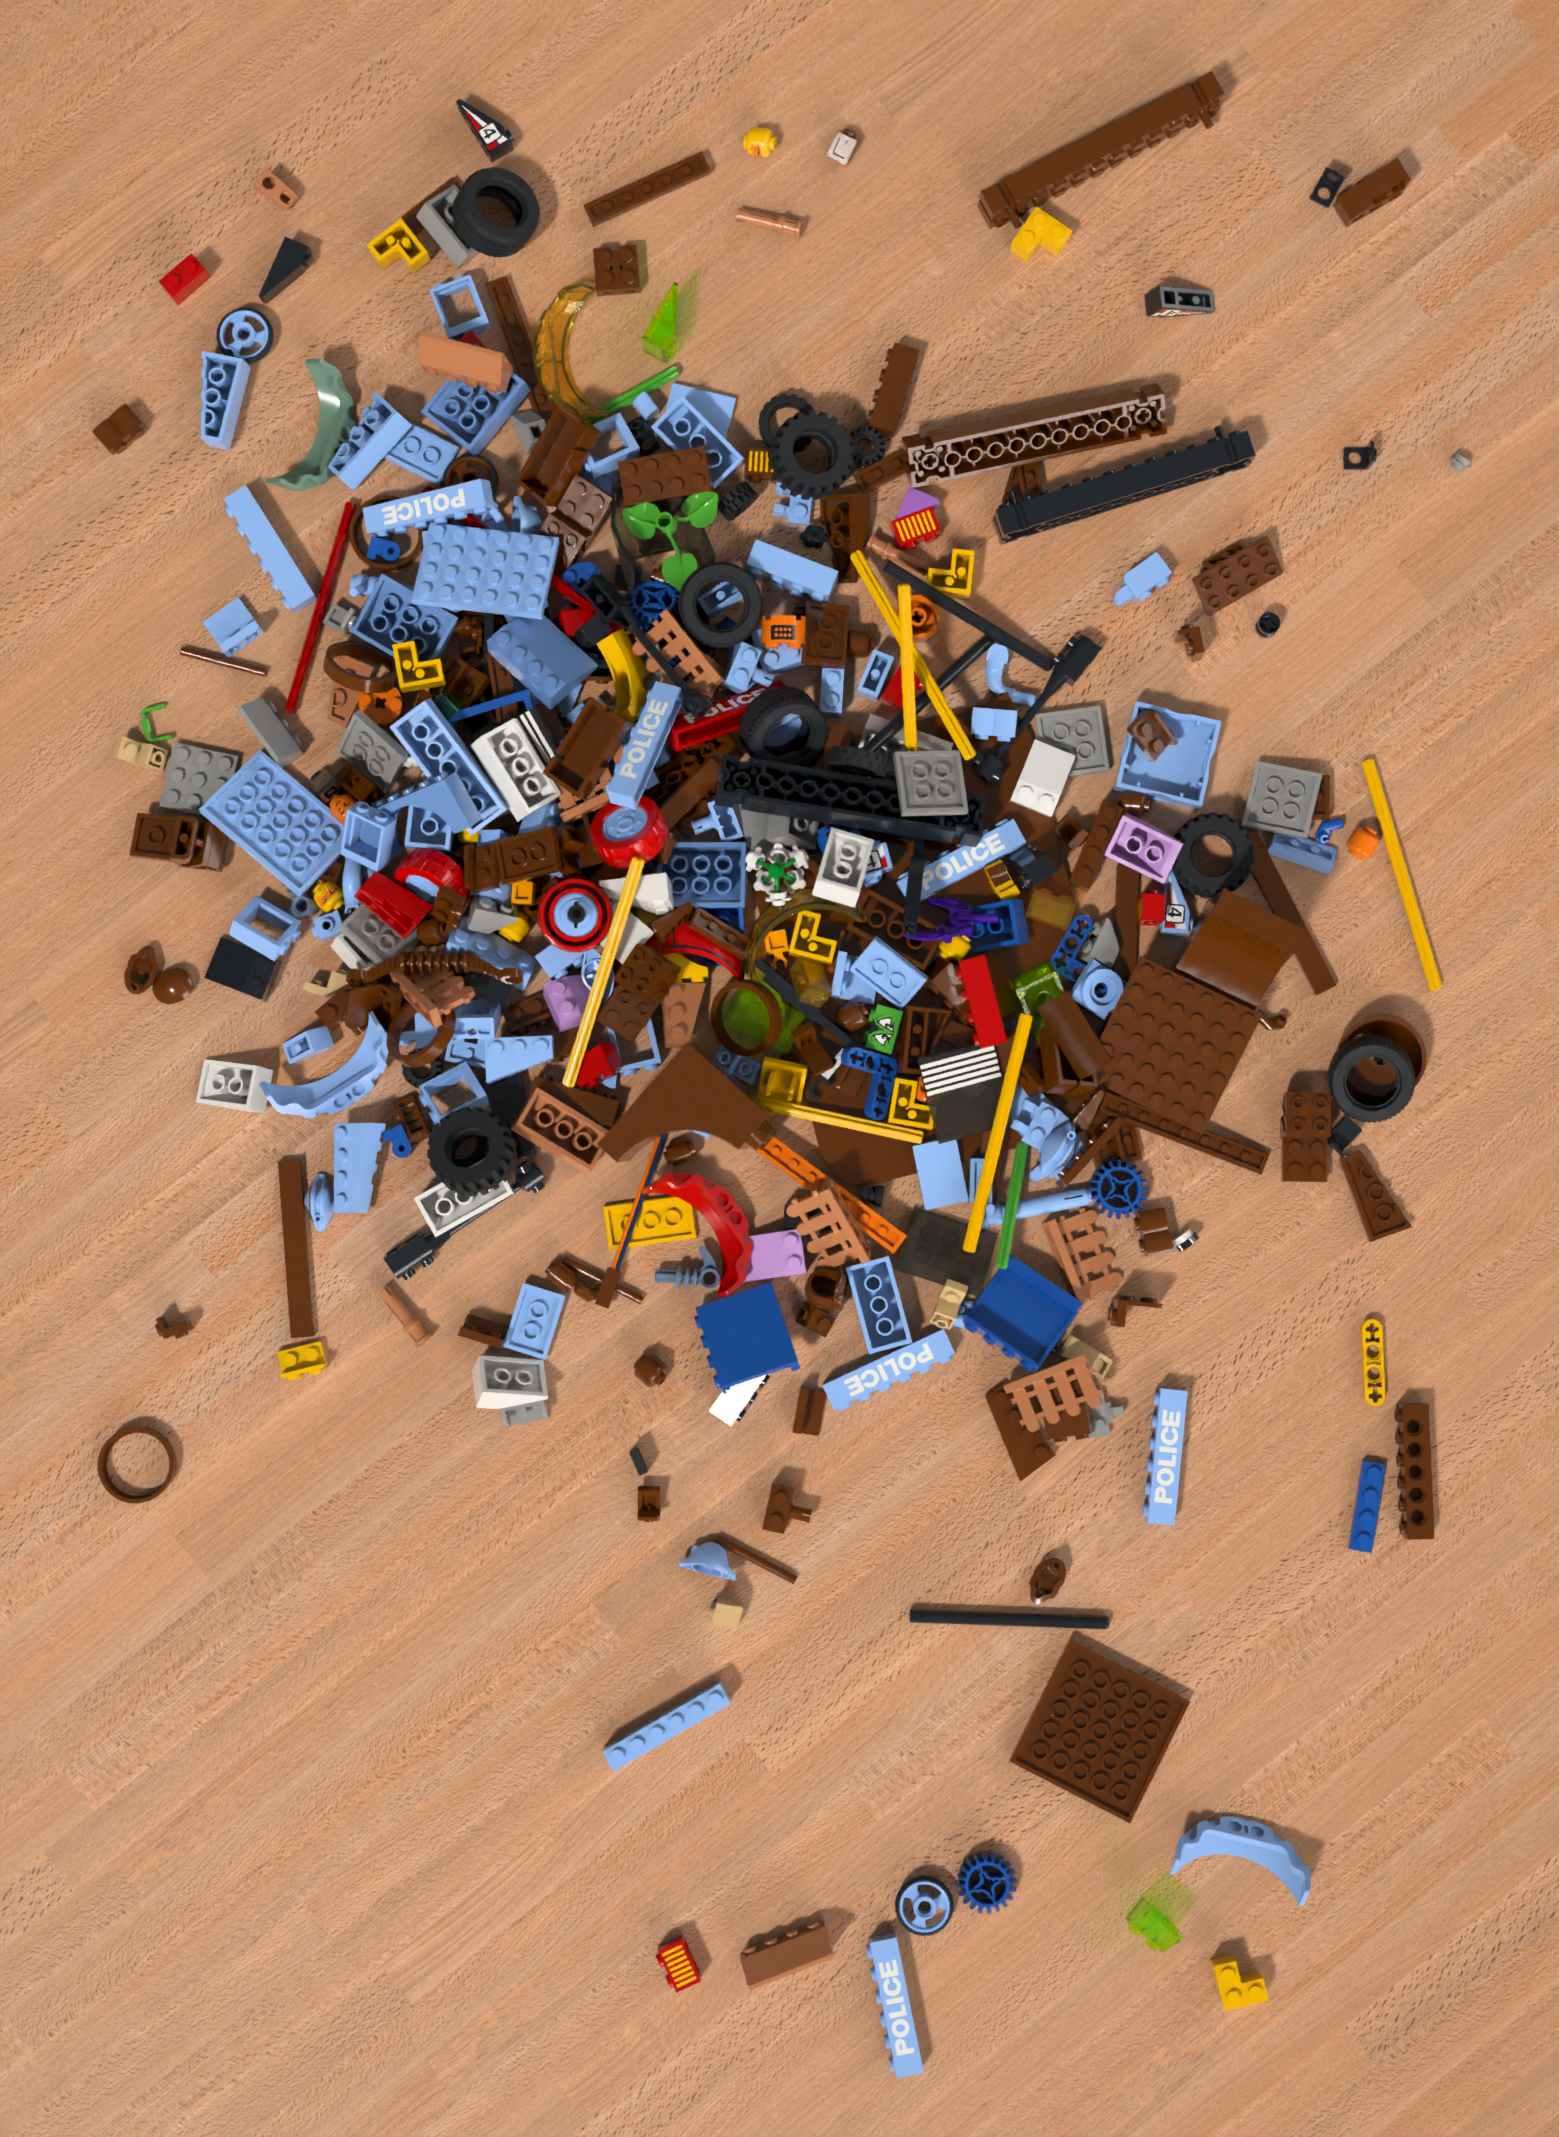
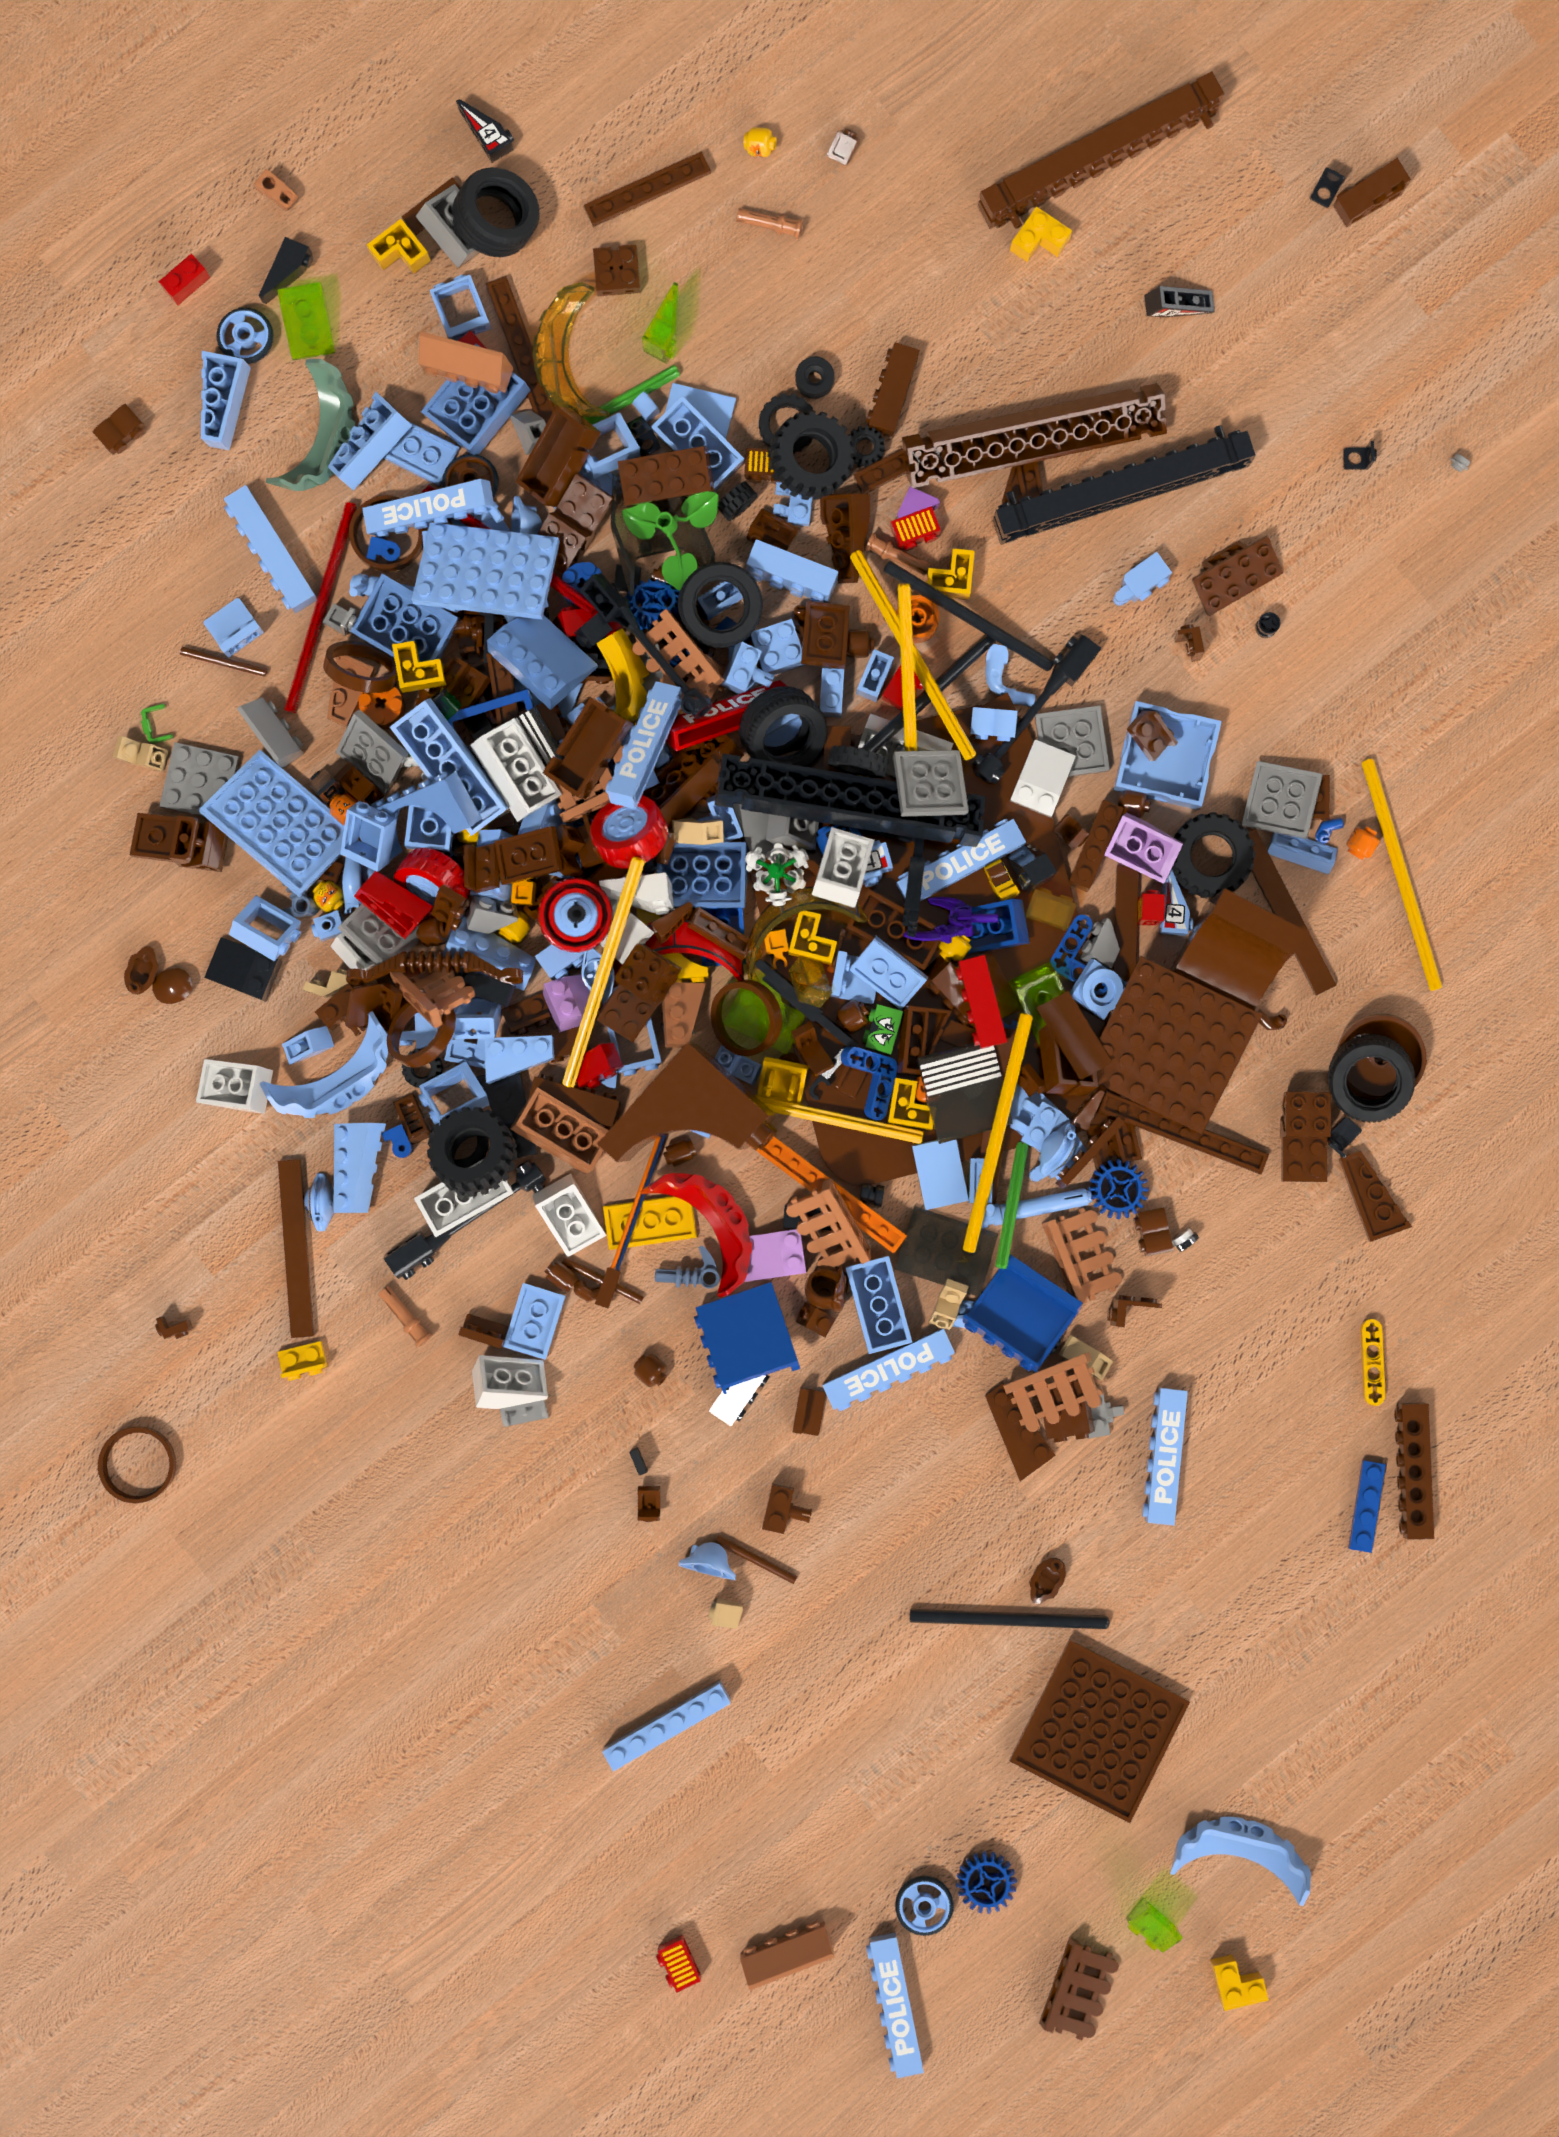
orange brick [761,615,806,649] -> none
black plant [800,525,828,549] -> none
none -> clear neon green slope [277,282,335,361]
none -> white slope [532,1173,606,1257]
none -> tan slope [672,818,724,845]
none -> reddish brown bracket [746,508,800,551]
none -> black tyre [795,356,834,399]
none -> reddish brown fence [1039,1937,1119,2041]

